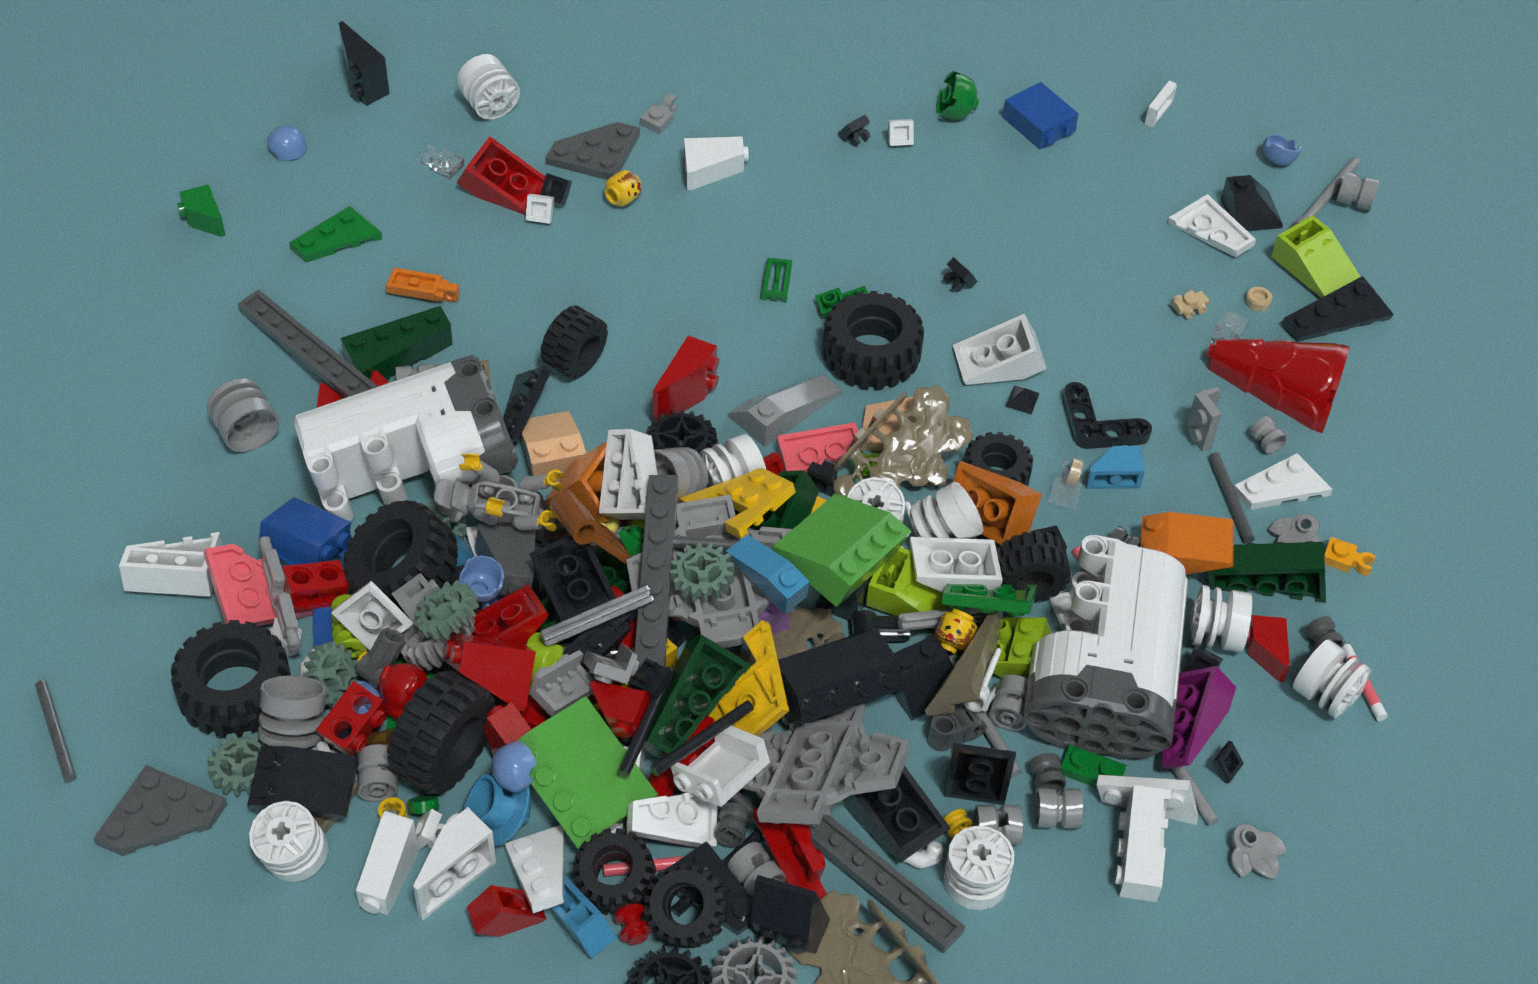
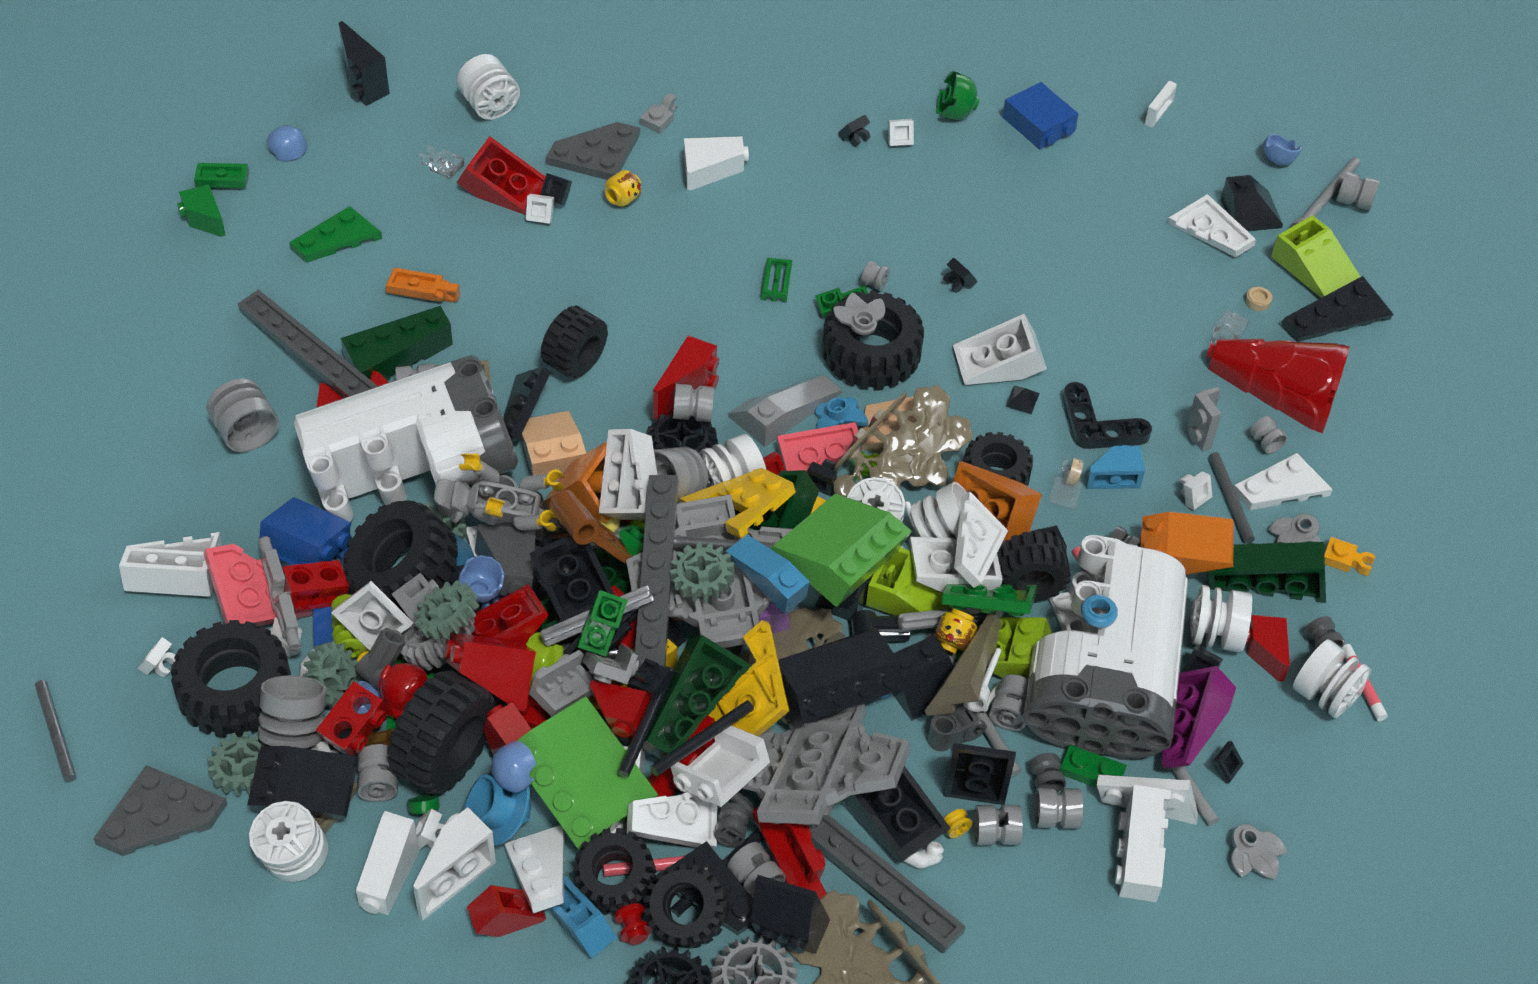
yellow bush [378,797,407,820] -> none
white wheel [943,826,1014,910] -> none
tan piece [1171,290,1210,319] -> none
none -> white tile [137,637,175,677]
none -> green plate [194,163,249,188]
none -> green slope [576,590,628,657]
none -> light grey wheel [673,383,714,422]
none -> dark azure animal [815,397,869,429]
none -> light grey plate [833,293,885,335]
none -> light grey wheel [861,261,890,291]
none -> white wing [954,491,1008,588]
none -> dark azure piece [1081,595,1118,628]
none -> white tile [1179,471,1212,510]

